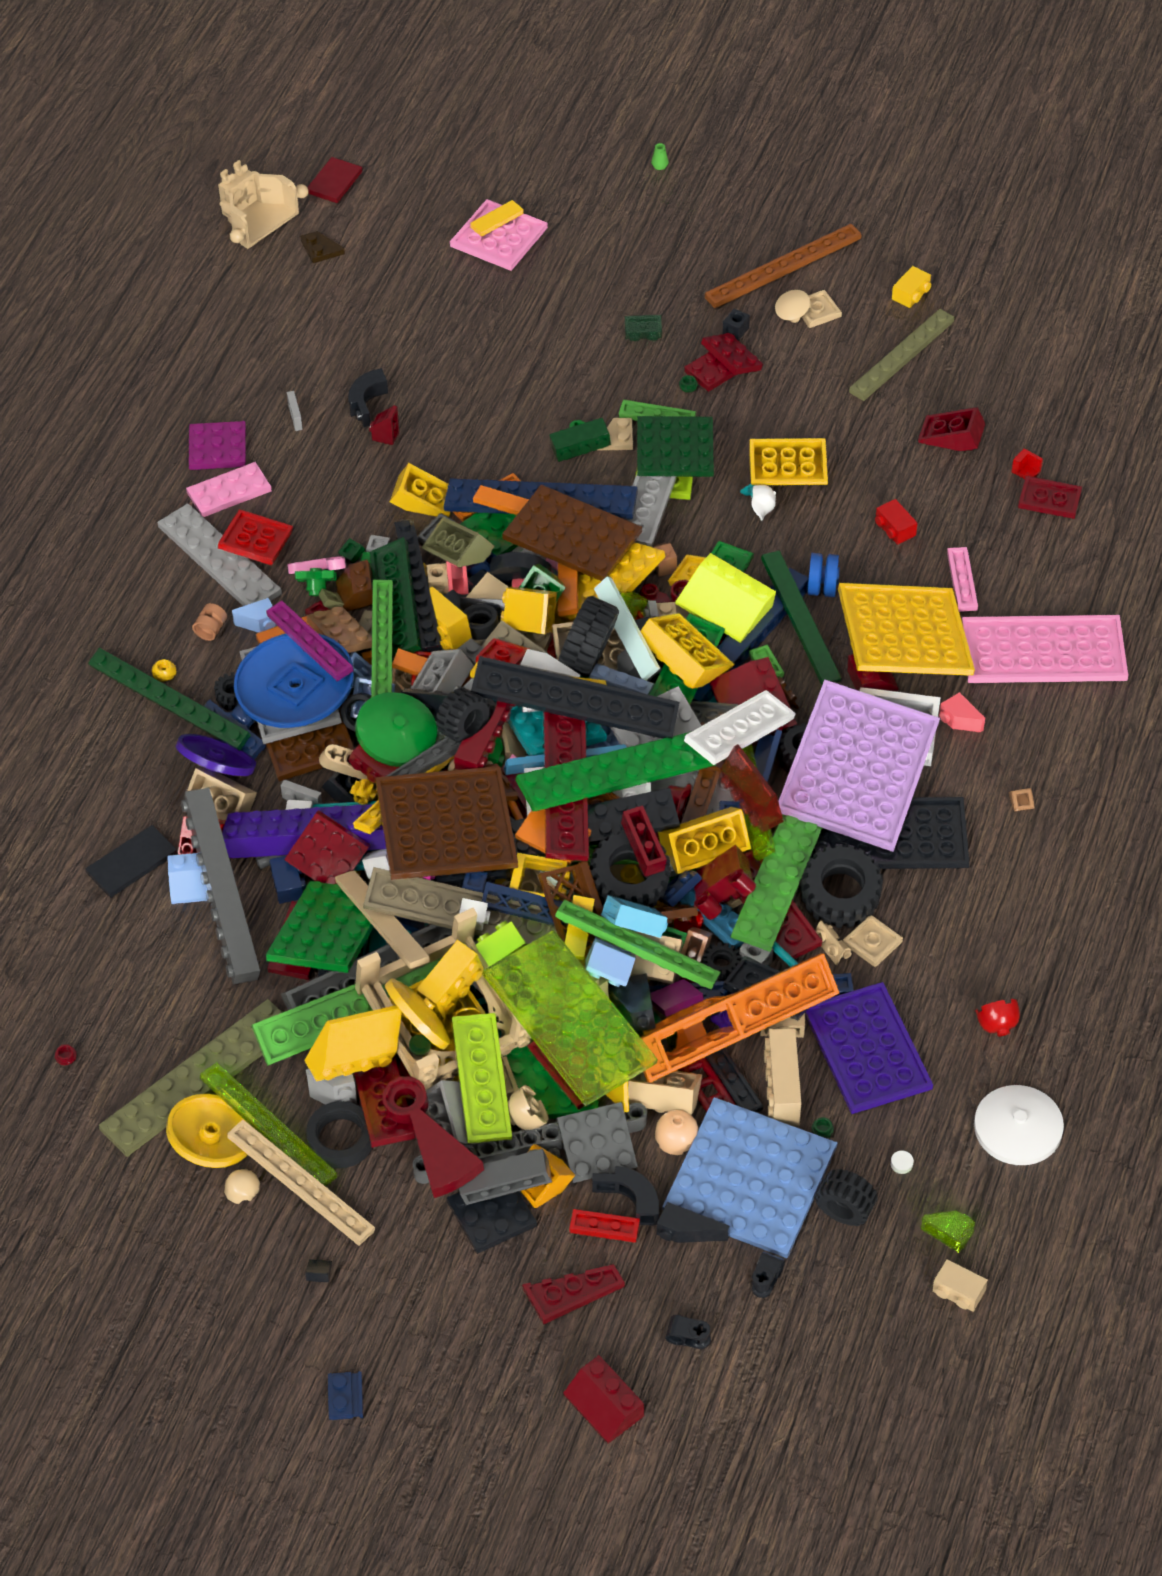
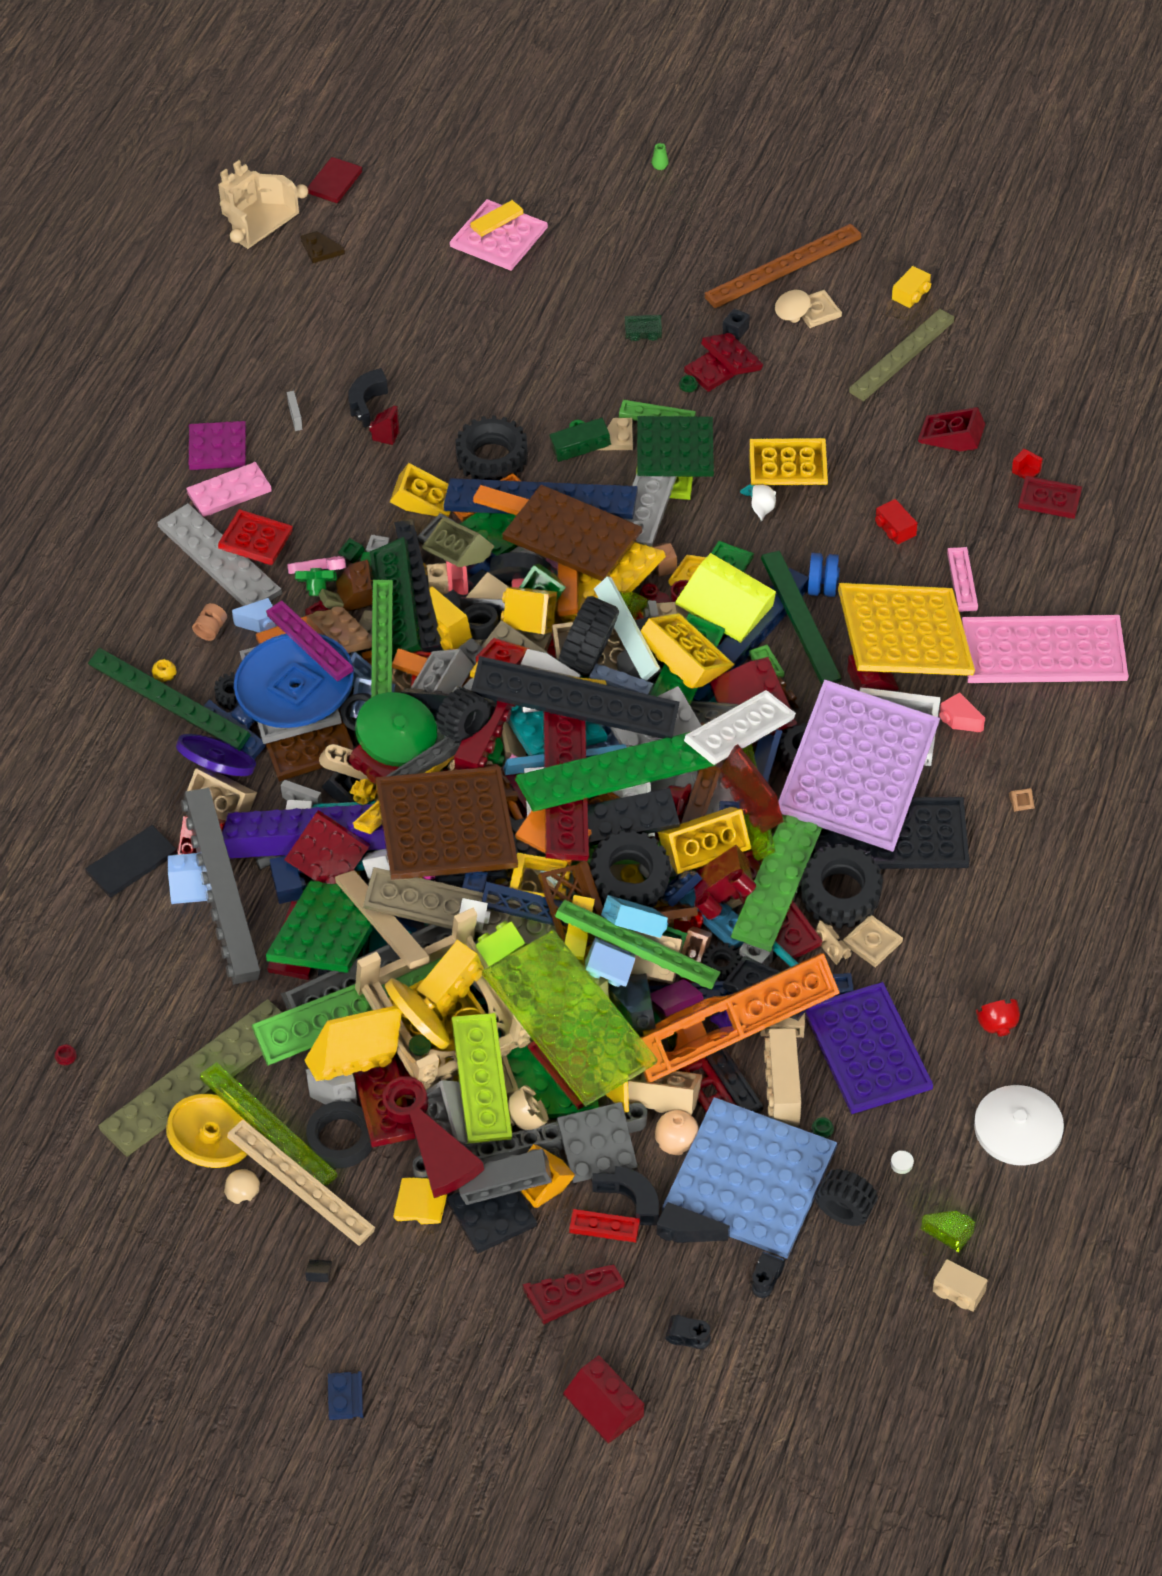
dark red brick [621,805,667,877] -> none
none -> yellow slope [393,1178,447,1224]
none -> black tyre [455,415,528,480]

